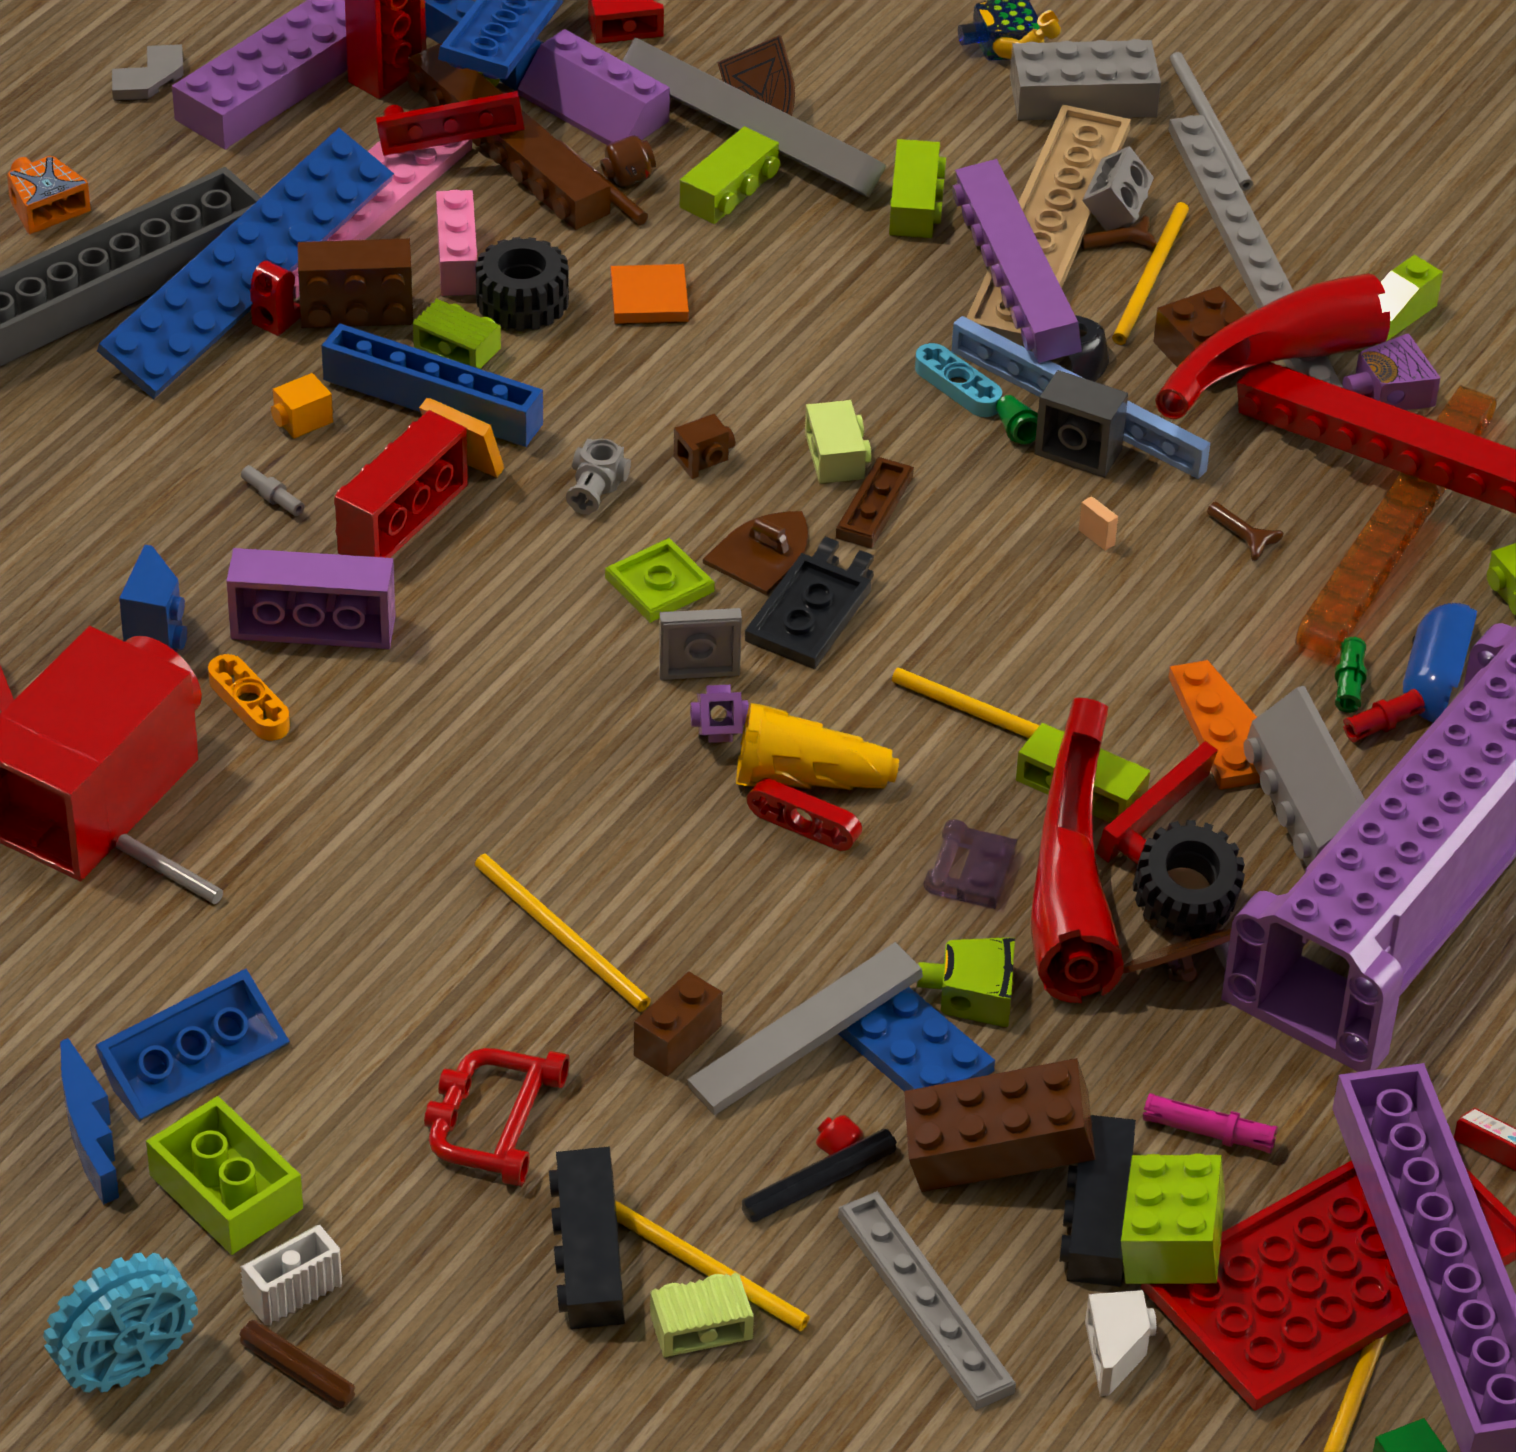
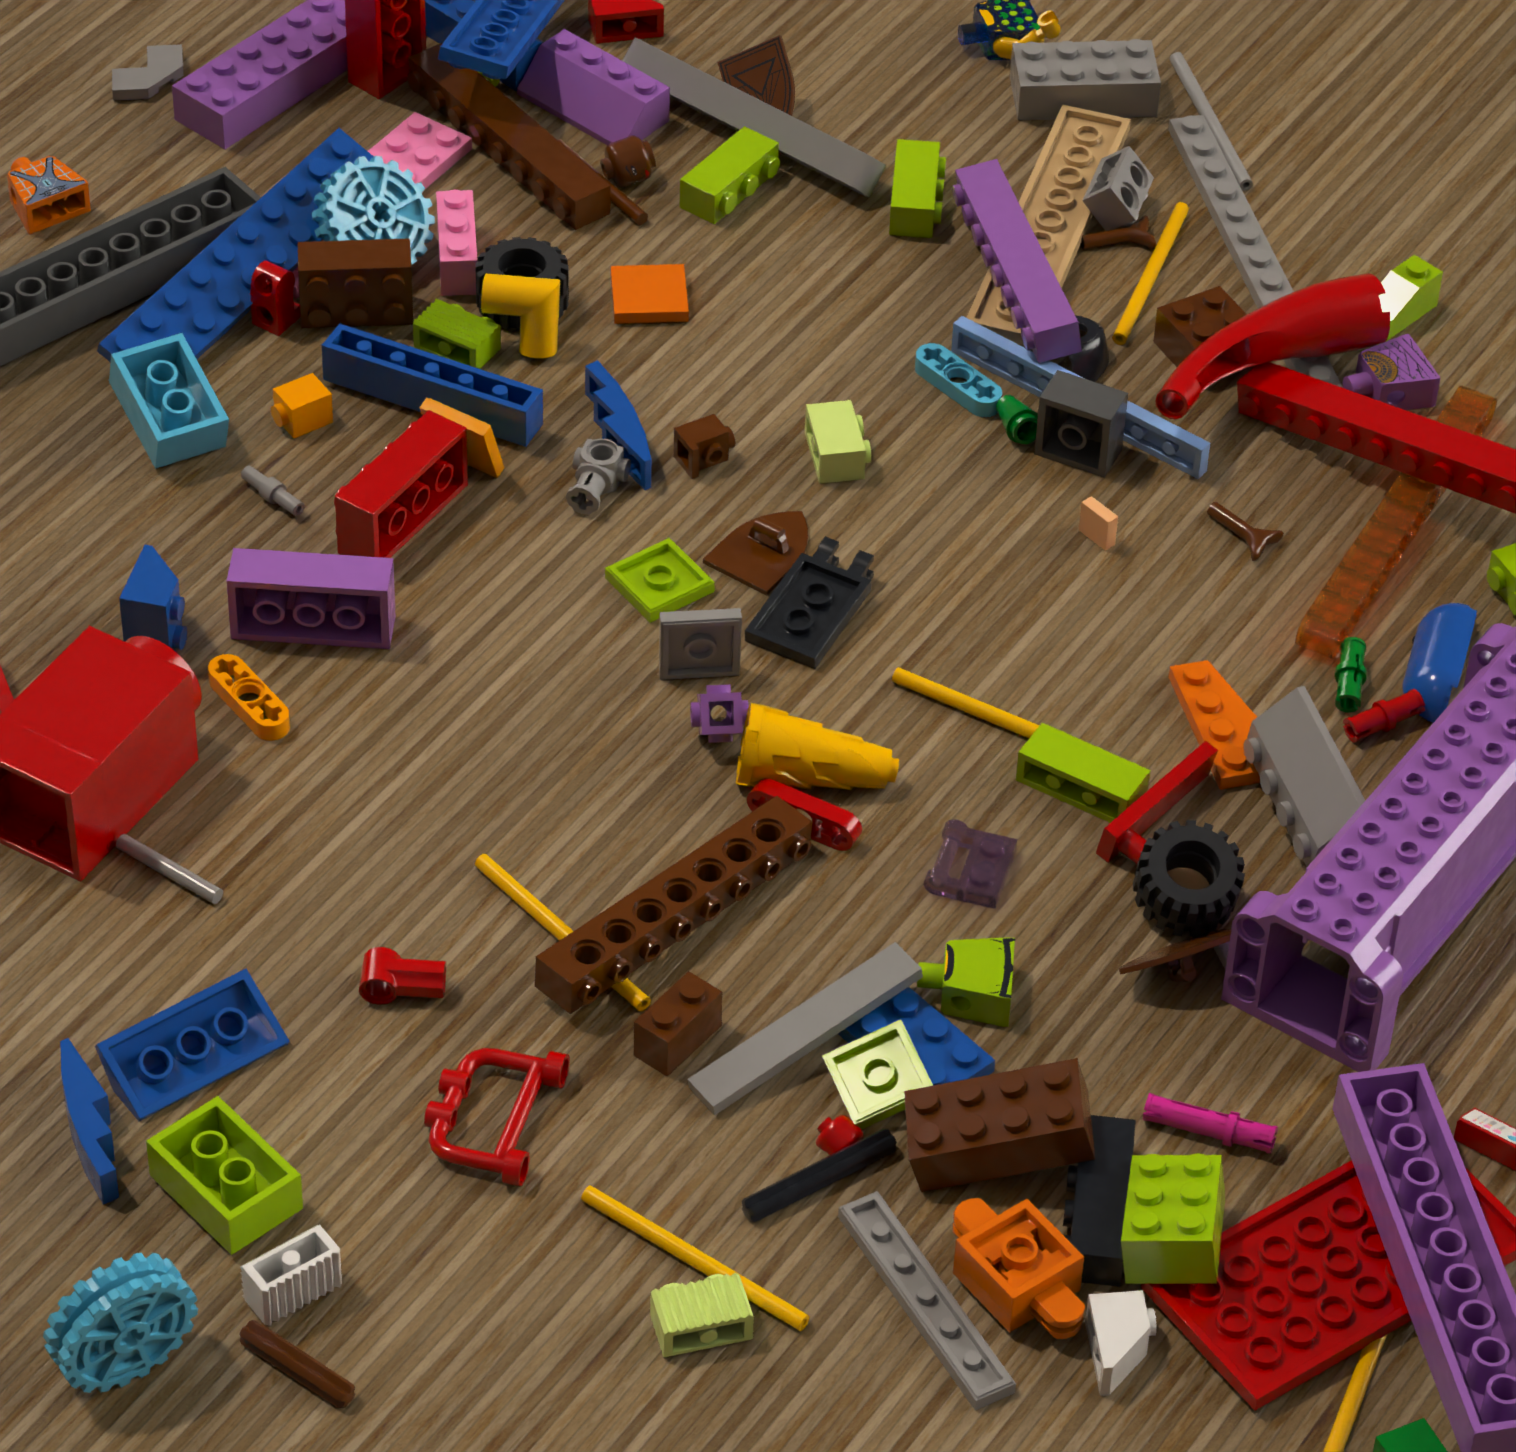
red piece [376,91,525,156] -> none
black brick [549,1146,625,1329] -> none
reddish brown tile [836,457,914,549] -> none
red brick [1030,697,1124,1003] -> none
none -> medium azure brick [109,333,229,469]
none -> medium azure piece [312,156,435,265]
none -> red piece [359,947,447,1005]
none -> yellow brick [481,273,560,358]
none -> reddish brown brick [534,796,813,1014]
none -> blue slope [585,360,652,490]
none -> tile [822,1019,933,1130]
none -> orange brick [952,1198,1085,1339]

